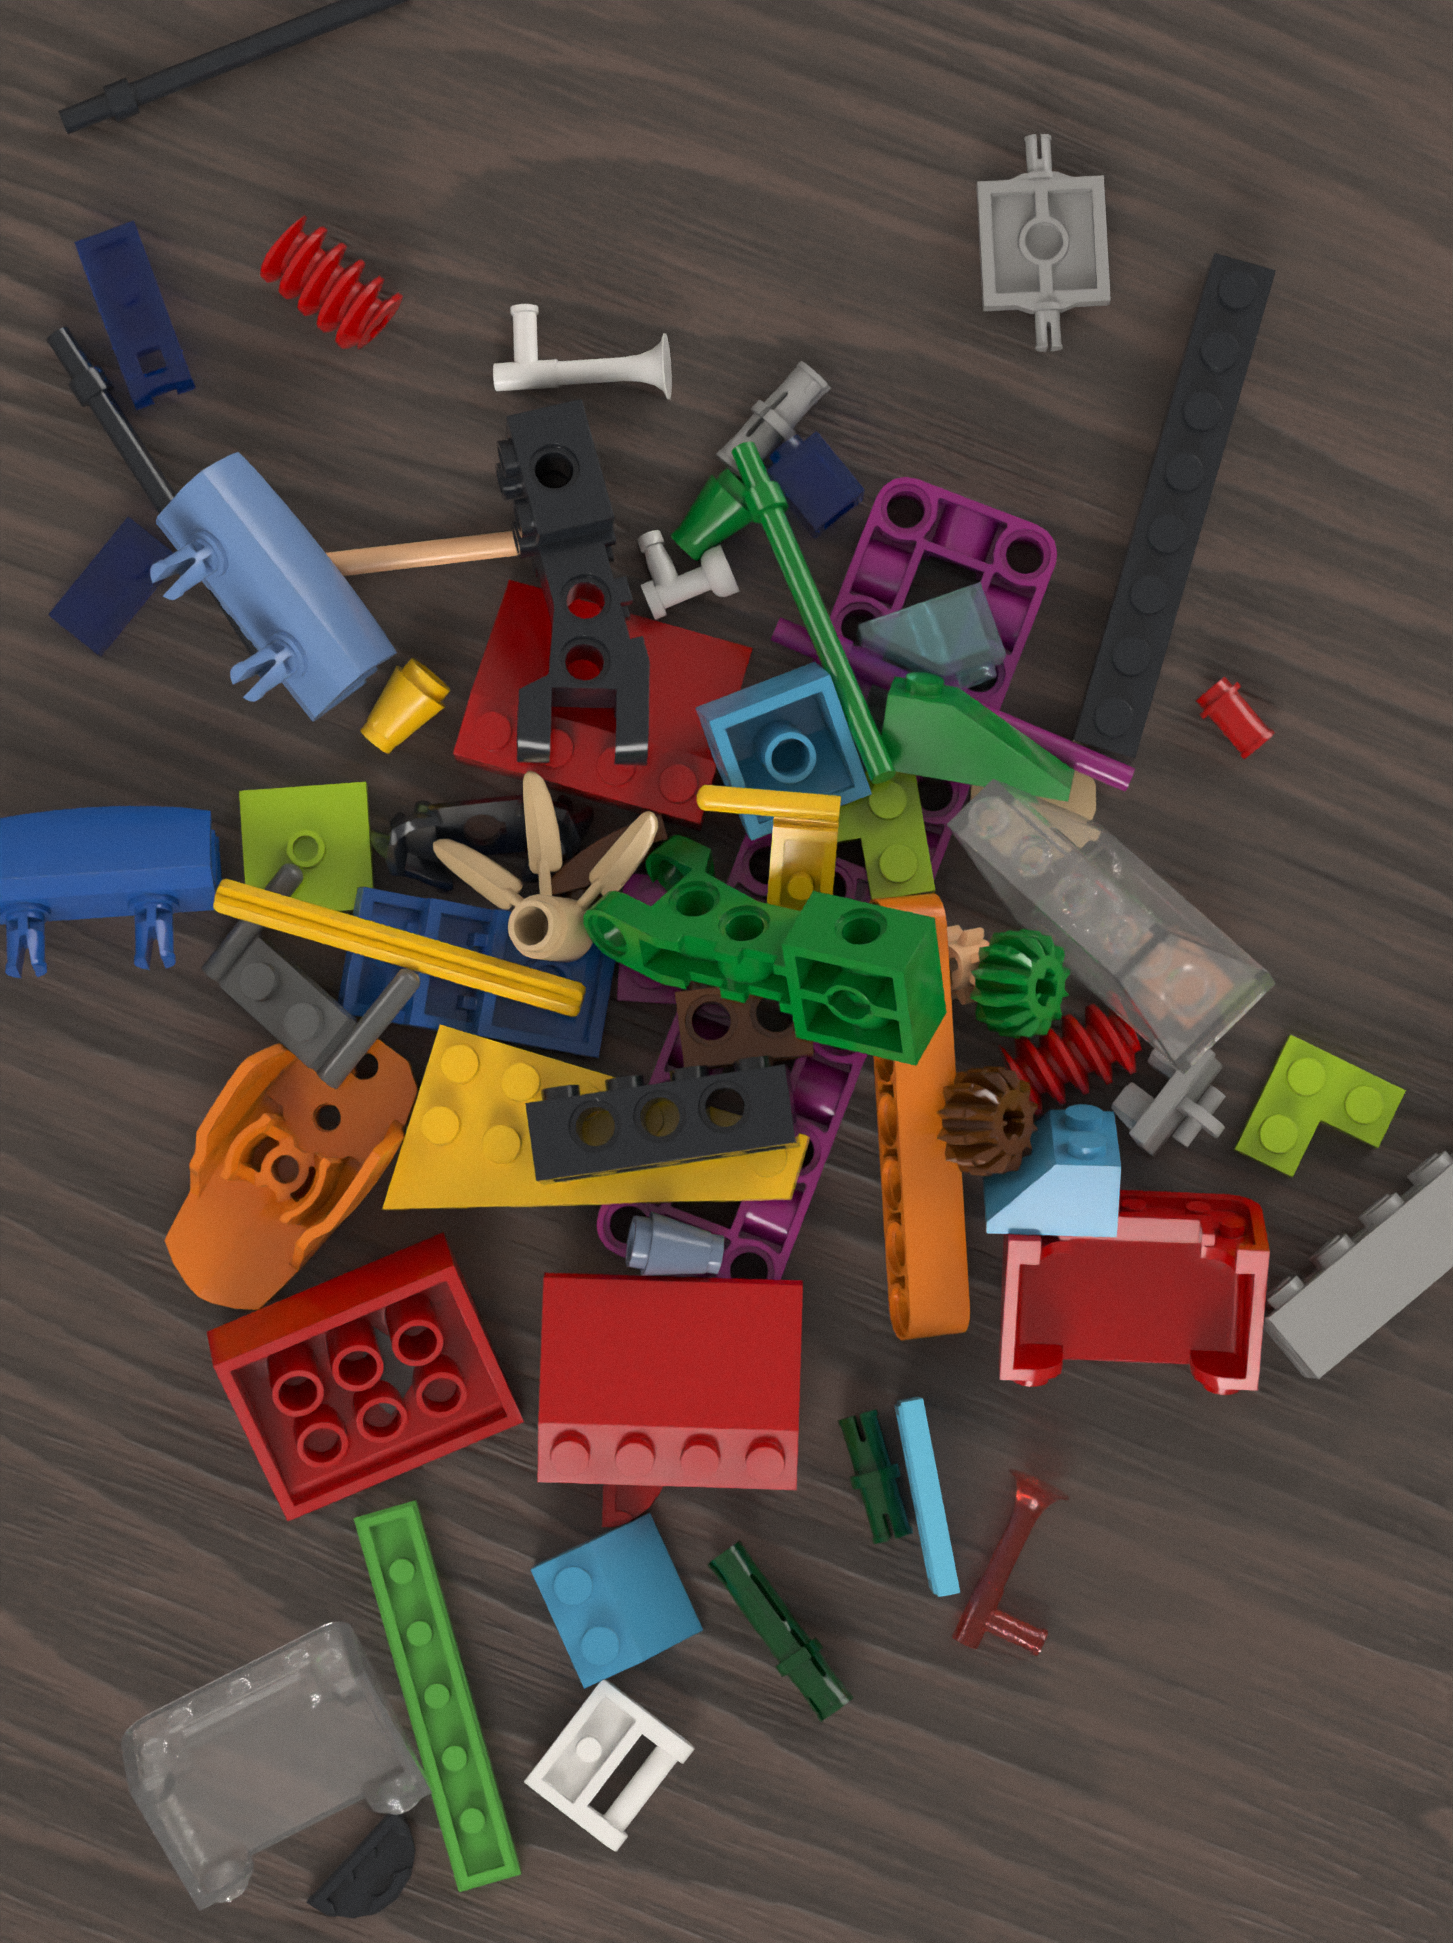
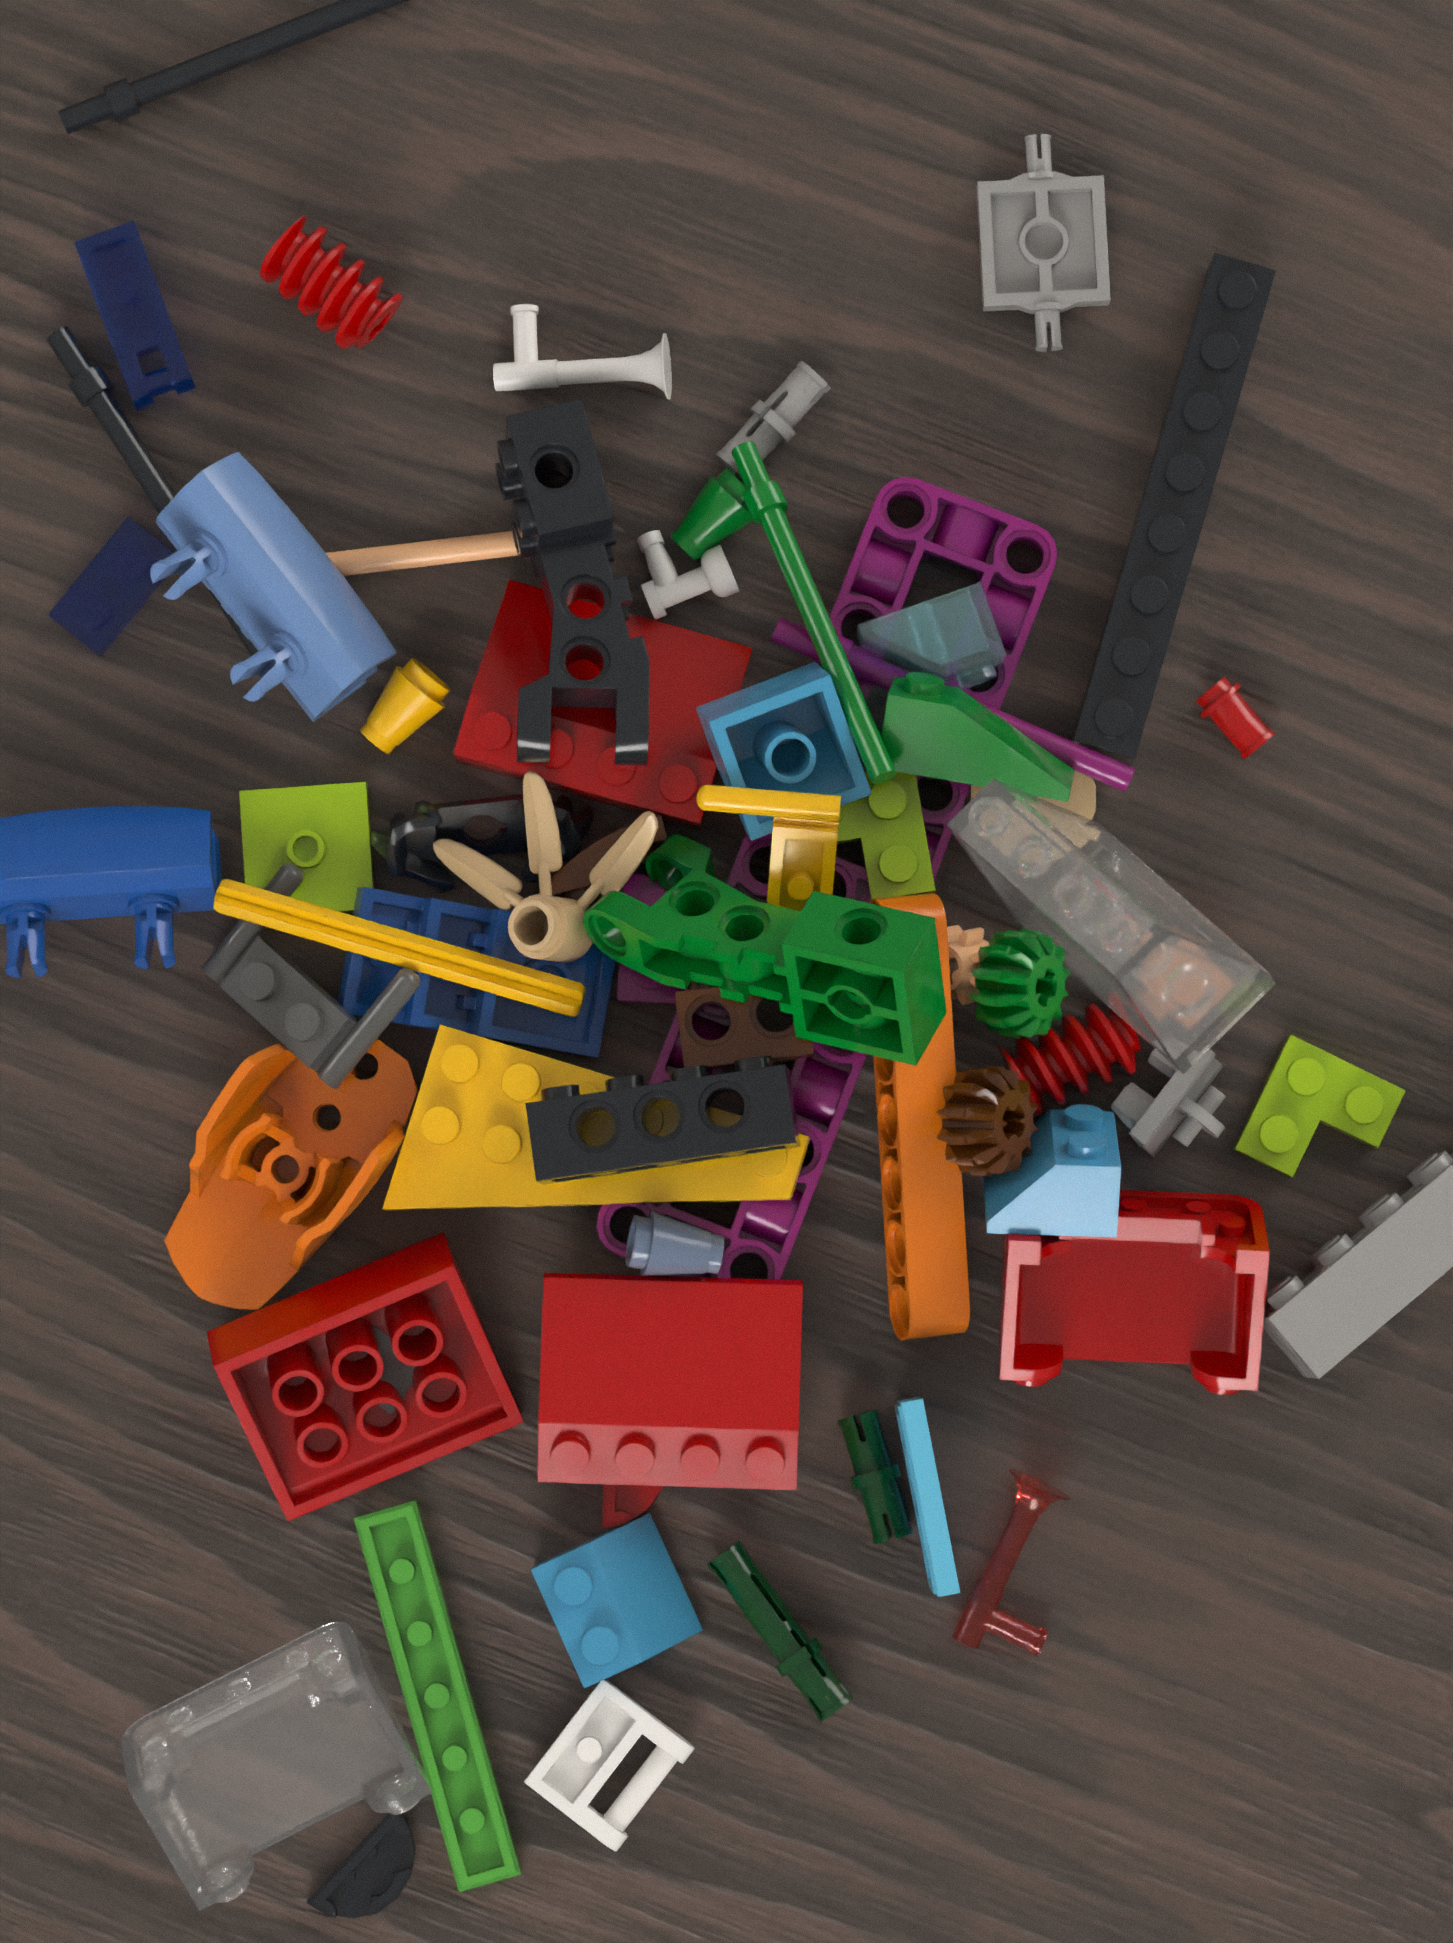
clear blue brick [767,431,865,539] -> none

